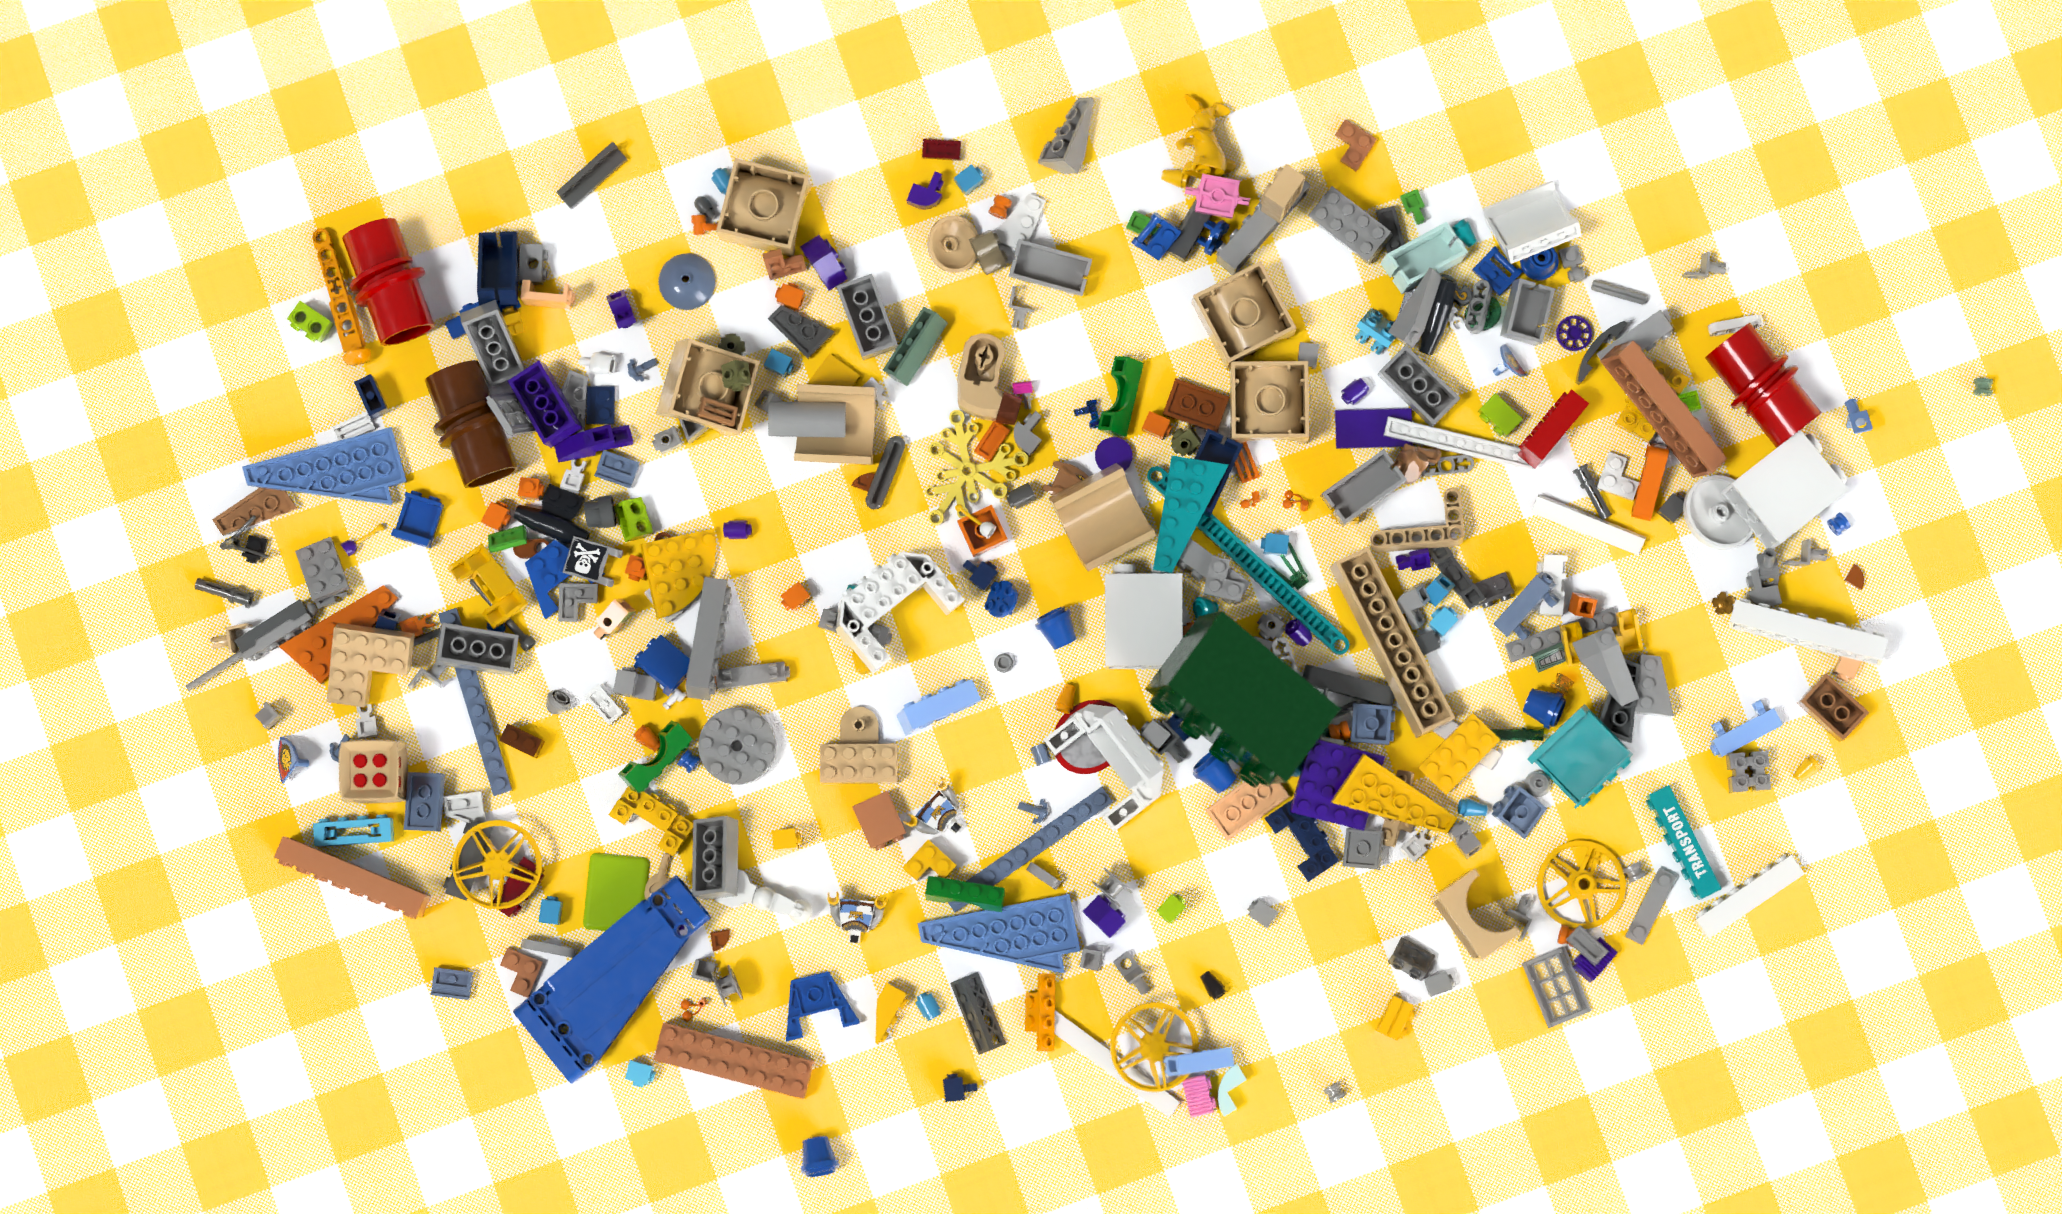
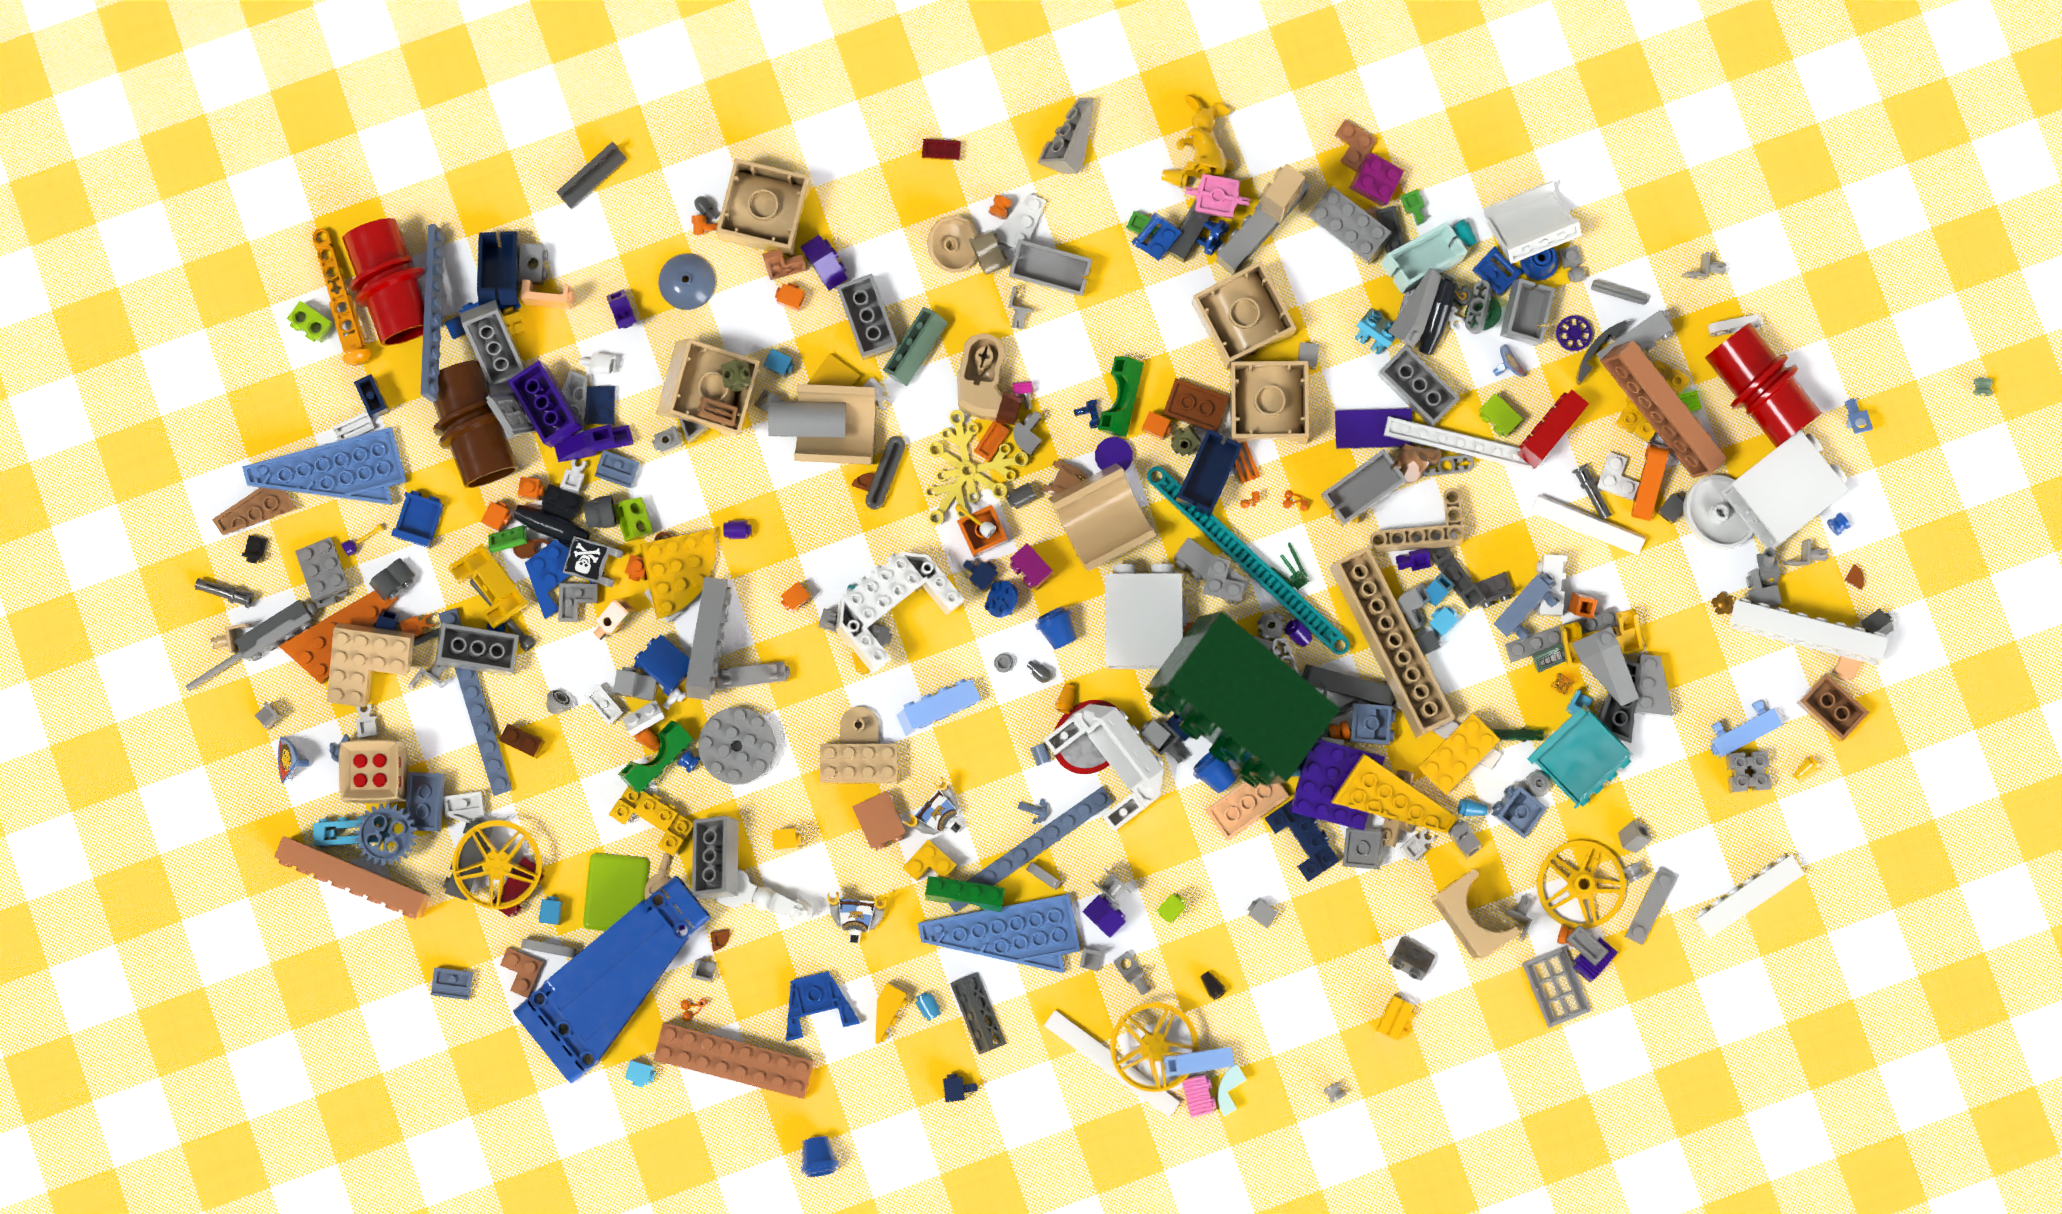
dark grey plant [220,515,269,559] -> none
sand blue piece [627,358,657,382] -> none
dark azure brick [711,167,731,195] -> none
light grey piece [711,964,744,1007] -> none
olive brick [718,333,746,356] -> none
dark grey wing [767,305,835,359] -> none
dark purple brick [906,171,944,210] -> none
dark azure brick [954,164,984,196] -> none
light orange bracket [1024,973,1055,1052] -> none
teal wing [1153,456,1228,573] -> none
teal brick [1193,597,1219,618] -> none
dark azure brick [1260,533,1289,557] -> none
dark purple brick [1341,378,1369,405] -> none
light grey brick [1423,971,1455,997] -> none
blue piece [1523,688,1566,730] -> none
teal brick [1645,785,1722,900] -> none
none -> sand blue gear [354,803,418,866]
none -> dark grey brick [369,558,415,601]
none -> sand blue plate [421,224,445,402]
none -> white bracket [622,700,665,737]
none -> magenta brick [1010,543,1053,590]
none -> dark grey cylinder [1026,661,1051,683]
none -> magenta brick [1349,152,1404,206]
none -> medium azure panel [1565,689,1592,715]
none -> light grey panel [1618,820,1652,853]
none -> dark grey brick [1861,608,1894,636]

